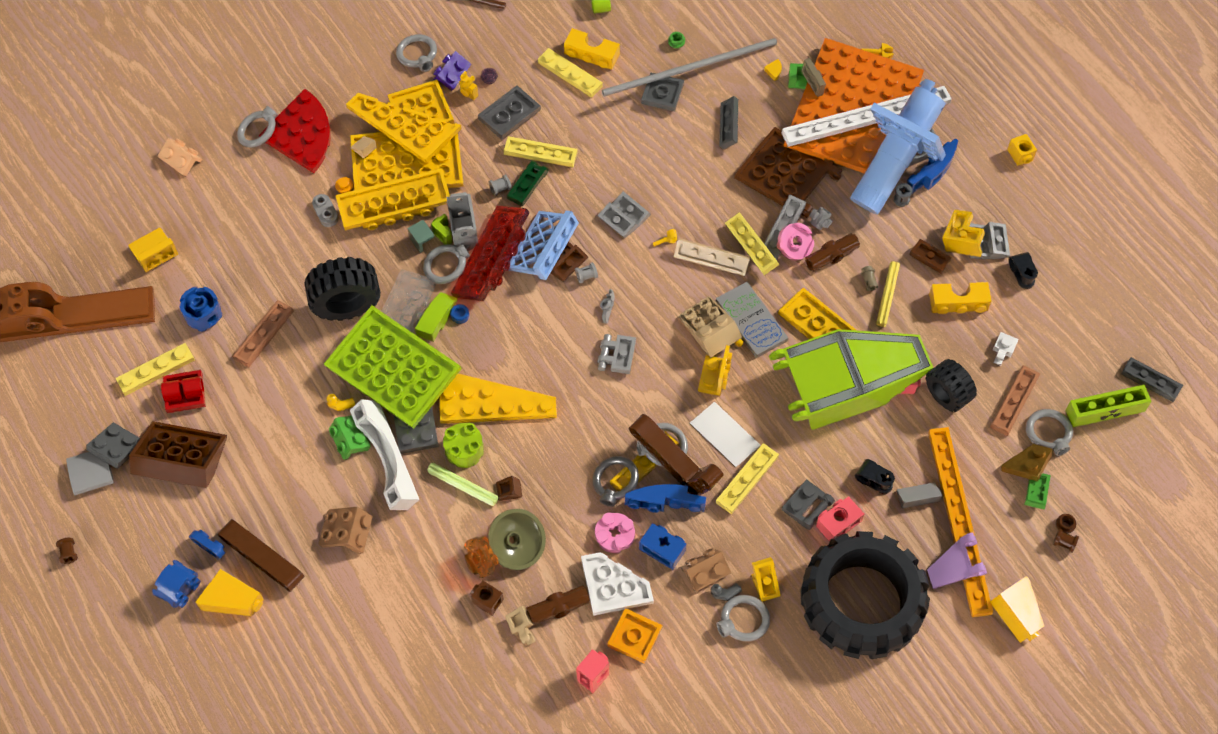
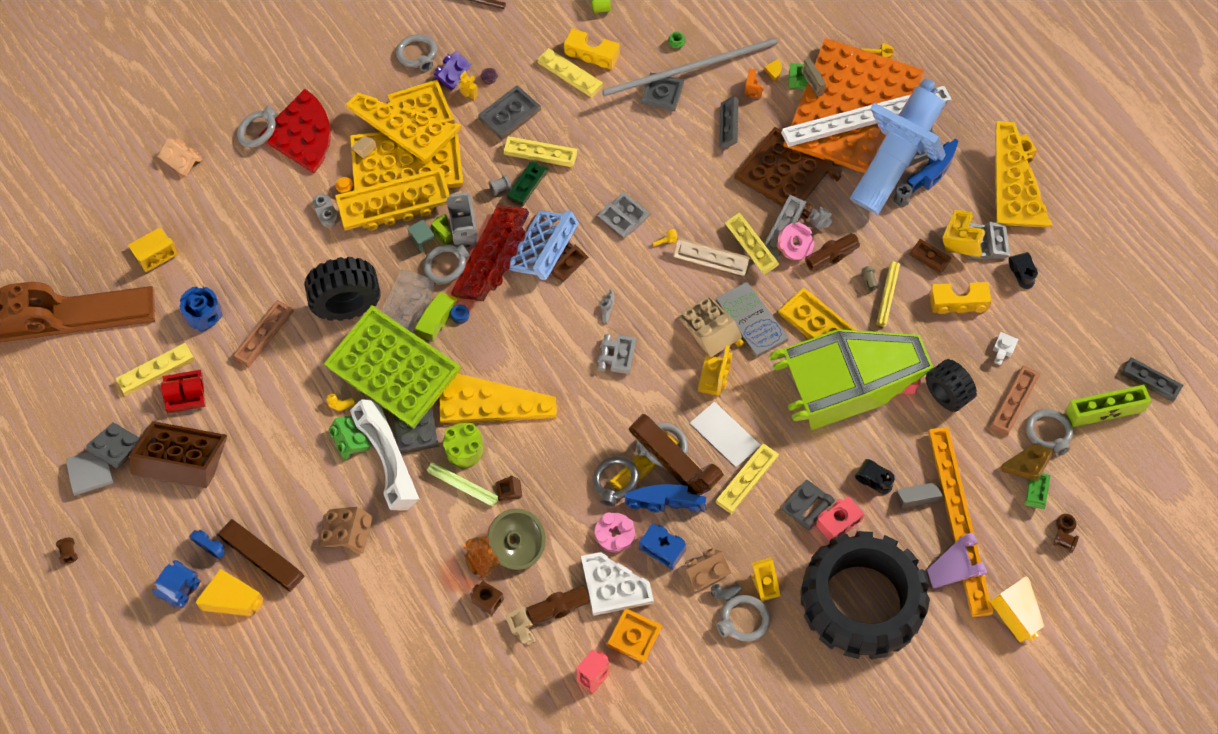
light grey bush [575,262,598,284] -> none
none -> orange bracket [744,68,763,98]
none -> yellow wing [995,121,1052,228]

